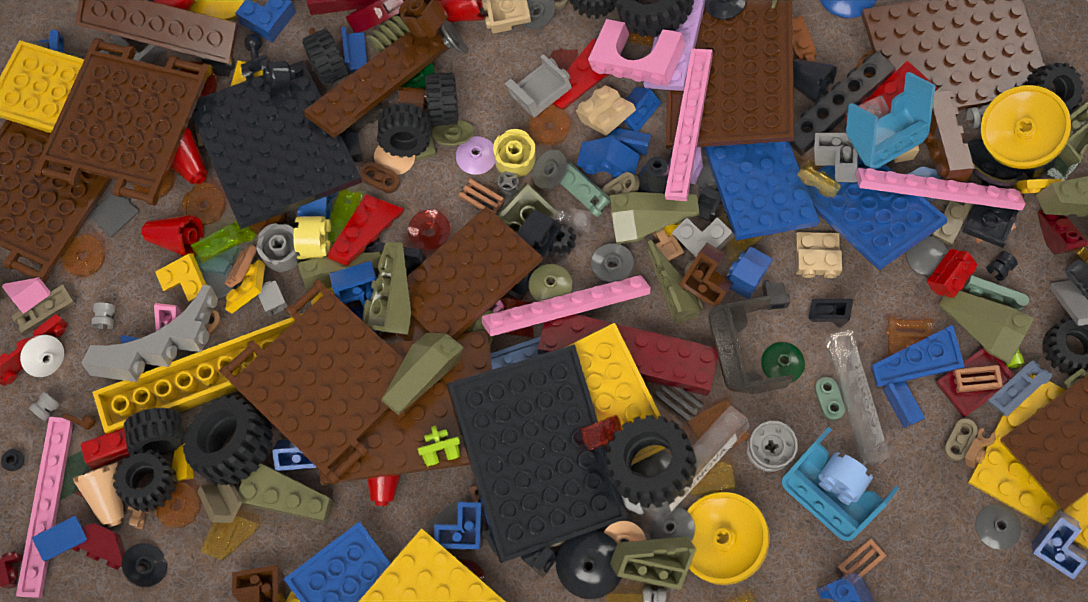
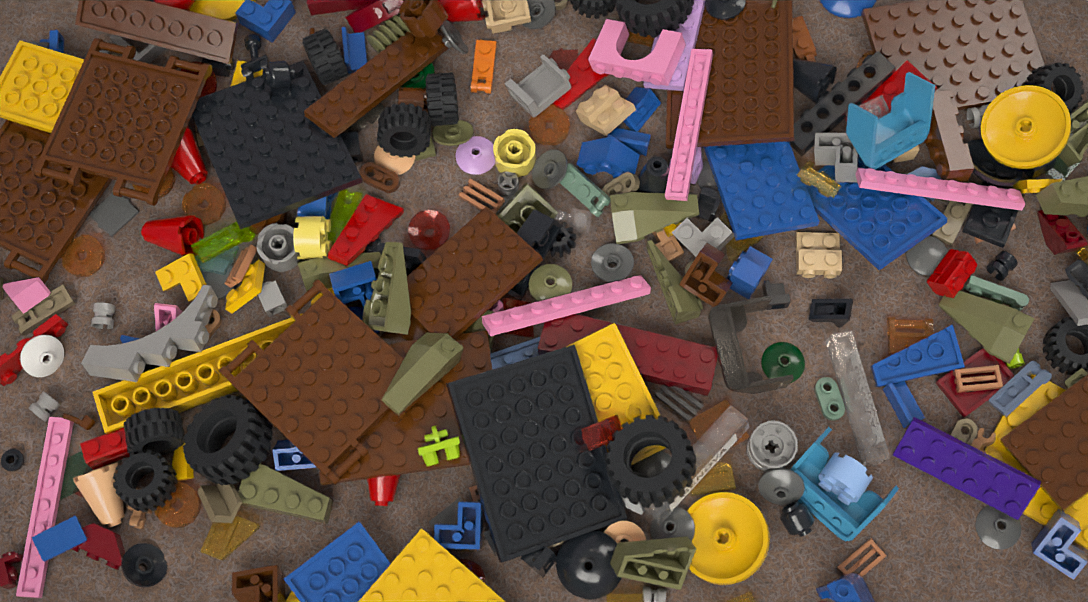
none -> orange plate [471,40,497,94]
none -> dark grey dish [759,468,804,505]
none -> black head [780,501,814,537]
none -> dark purple plate [893,417,1041,520]

